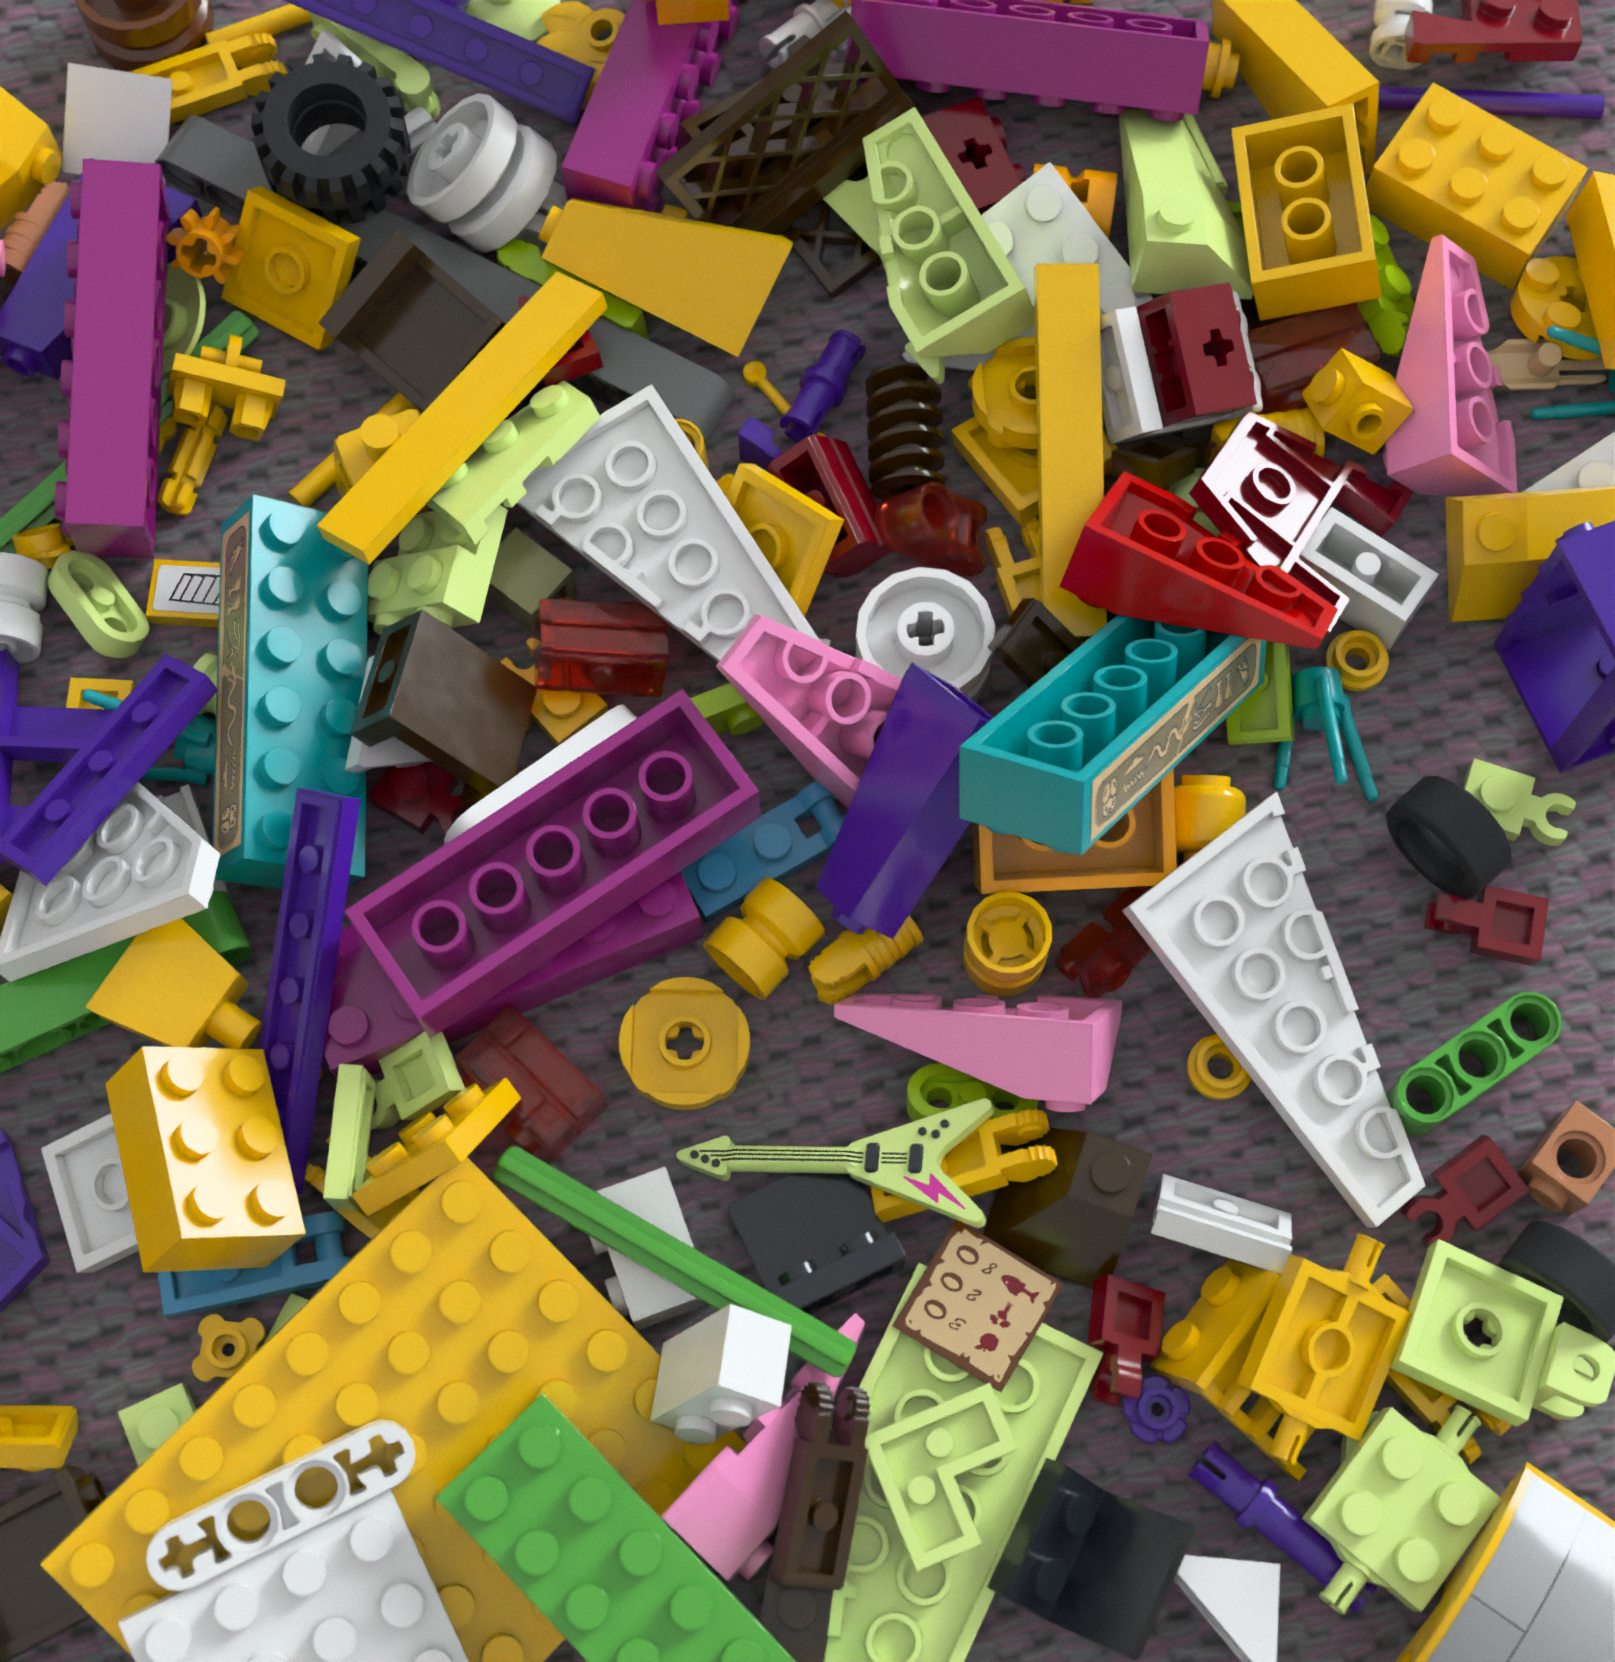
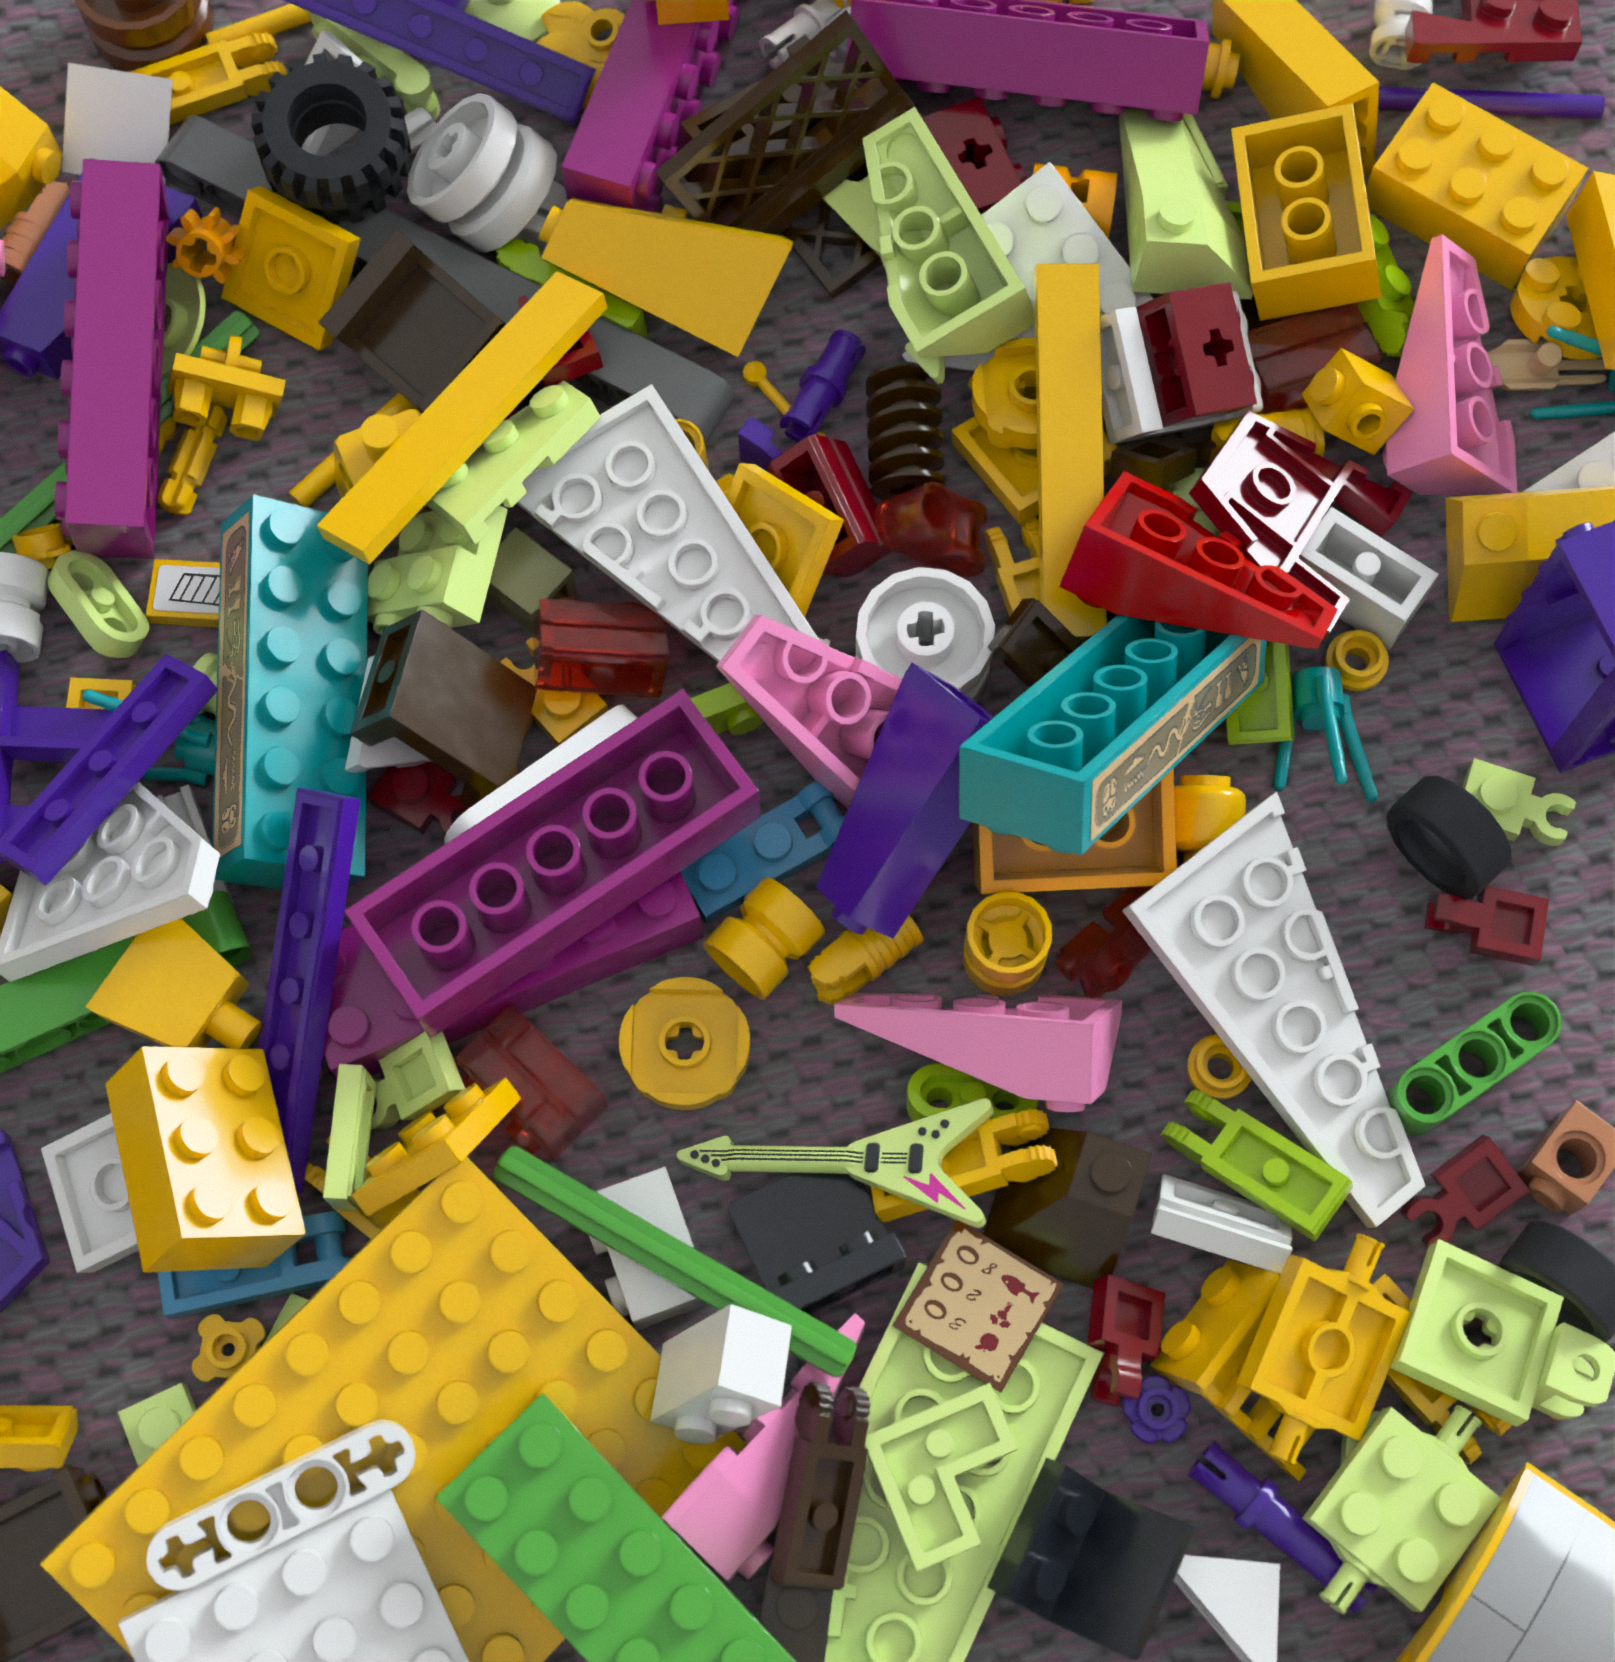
none -> lime hinge [1161,1089,1352,1242]

